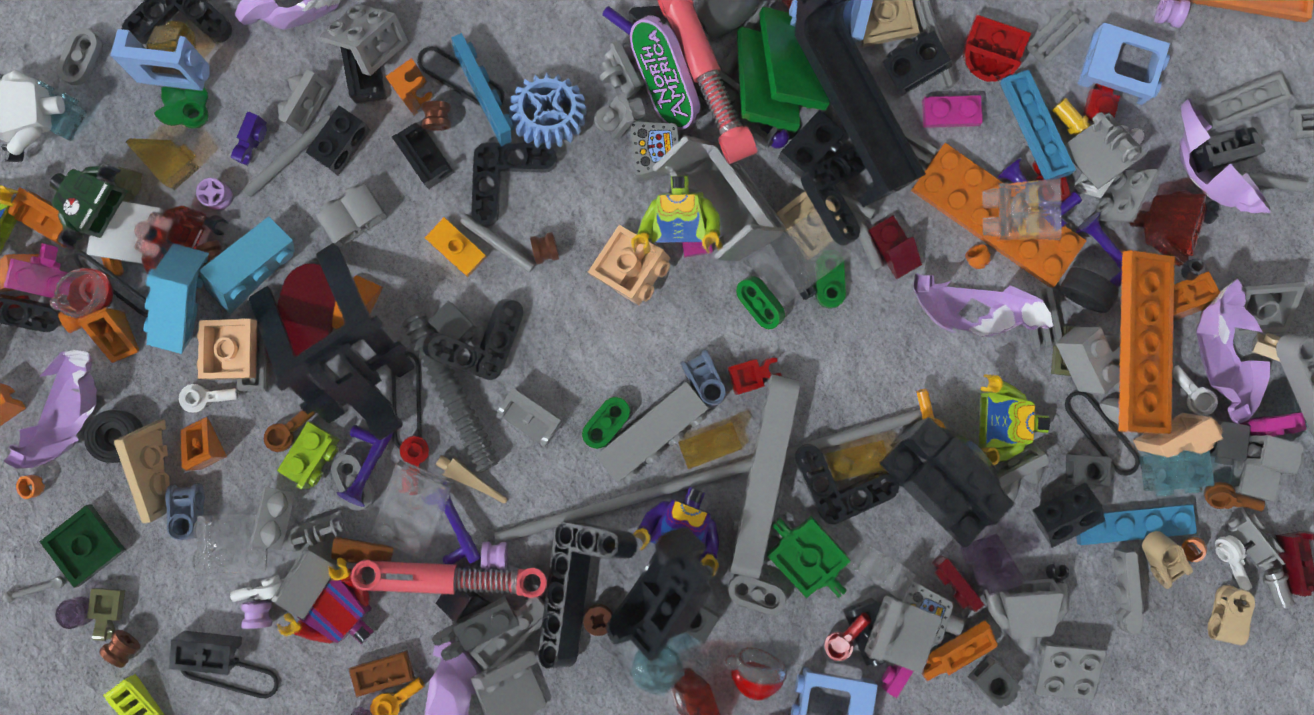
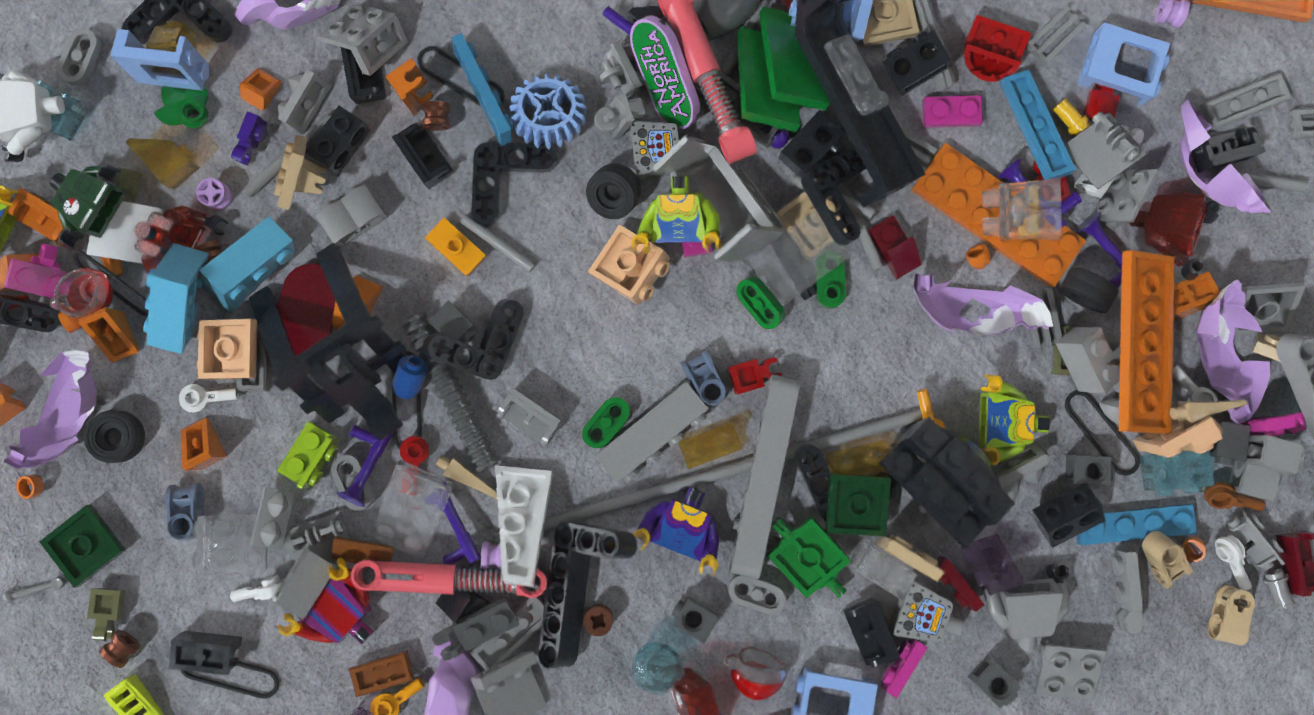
clear purple wheel [55,596,93,629] -> none
tan wing [114,419,170,523] -> none
lavender wheel [241,601,272,629] -> none
dark orange plate [264,410,316,452] -> none
copper wheel [530,232,559,265] -> none
black piece [606,526,713,662] -> none
plate [824,613,871,661] -> none
light grey bracket [864,595,942,673] -> none
orange hinge [921,620,998,682] -> none
none -> orange slope [240,68,281,111]
none -> tan plate [273,134,327,210]
none -> blue brick [392,355,428,399]
none -> white wing [495,465,553,587]
none -> black tyre [586,163,641,219]
none -> clear plate [823,34,889,115]
none -> dark green plate [825,473,891,537]
none -> tan plate [875,534,944,582]
none -> tan piece [1170,399,1247,423]

